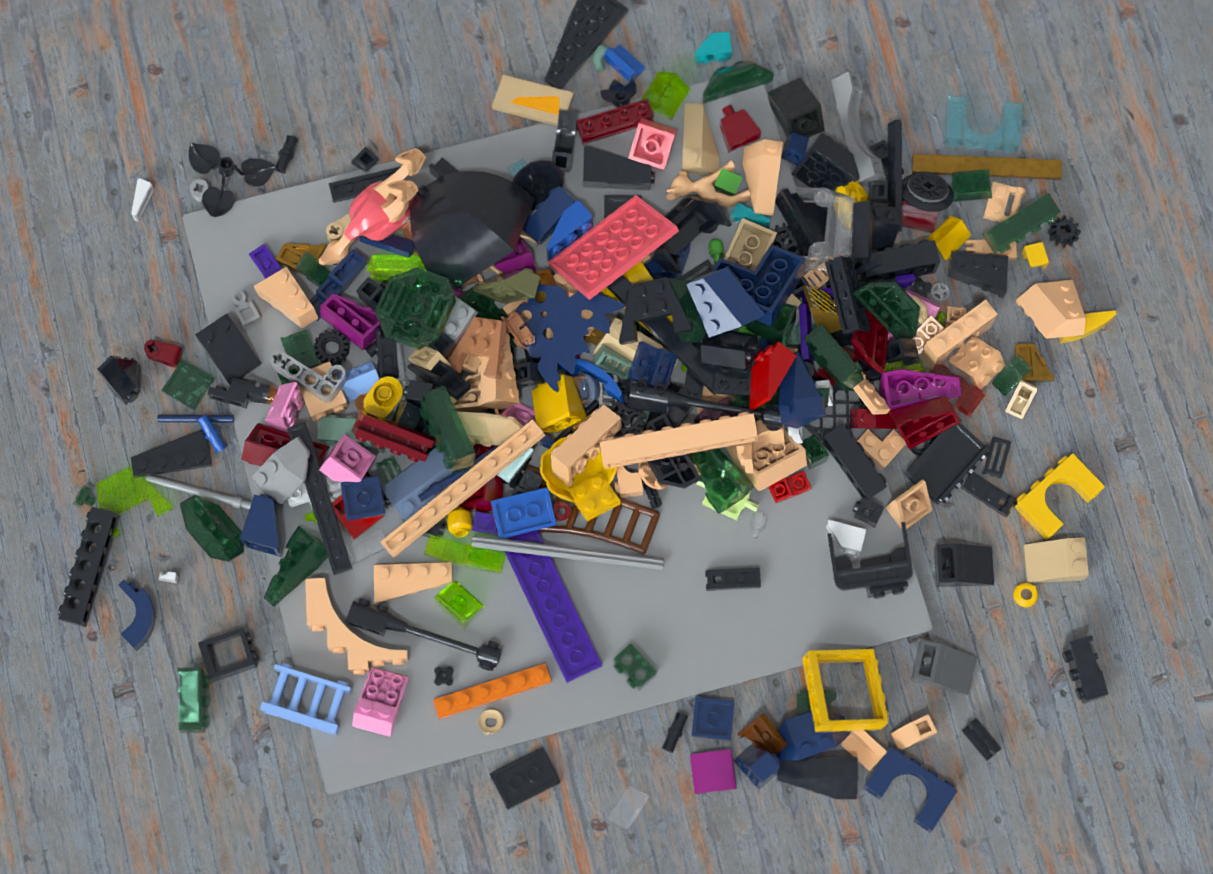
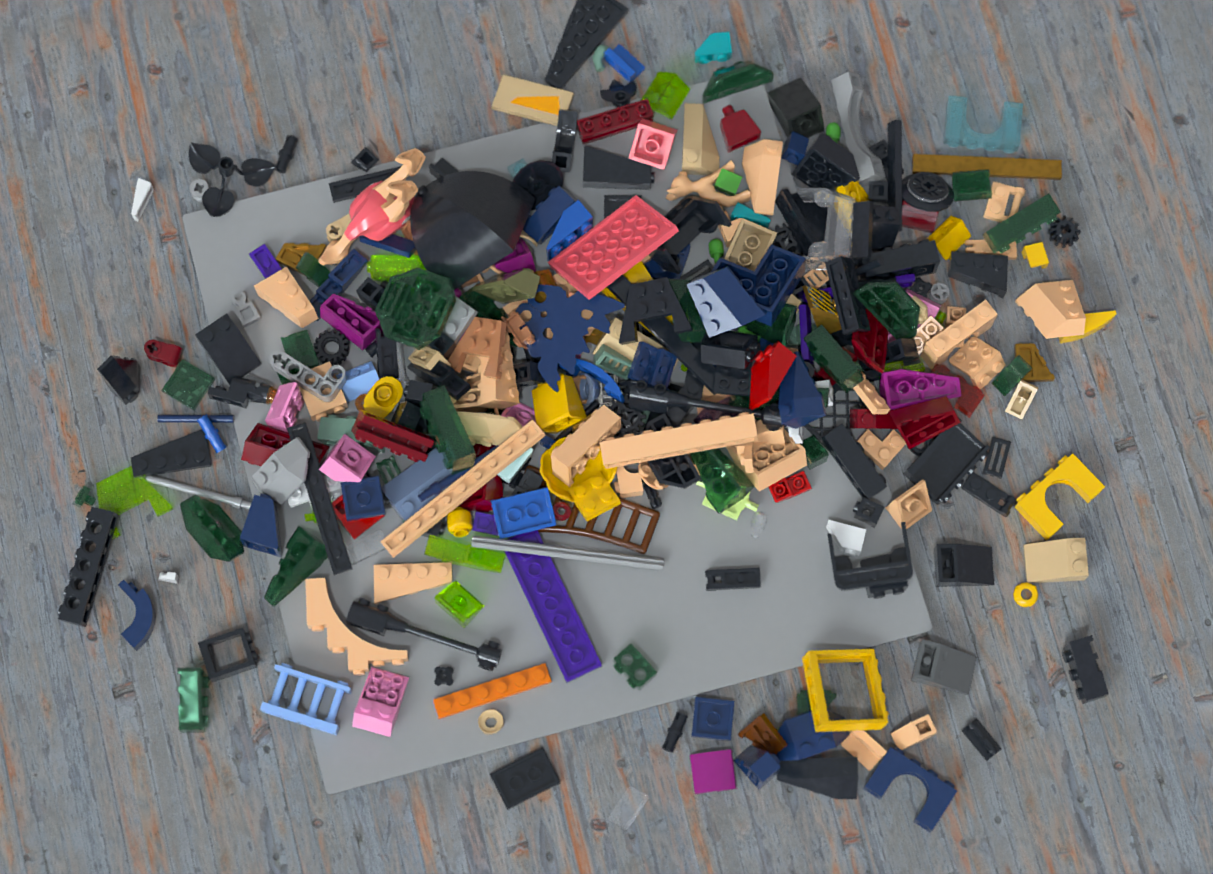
none -> light nougat slope [718,206,742,248]
none -> bright green cylinder [826,122,841,143]

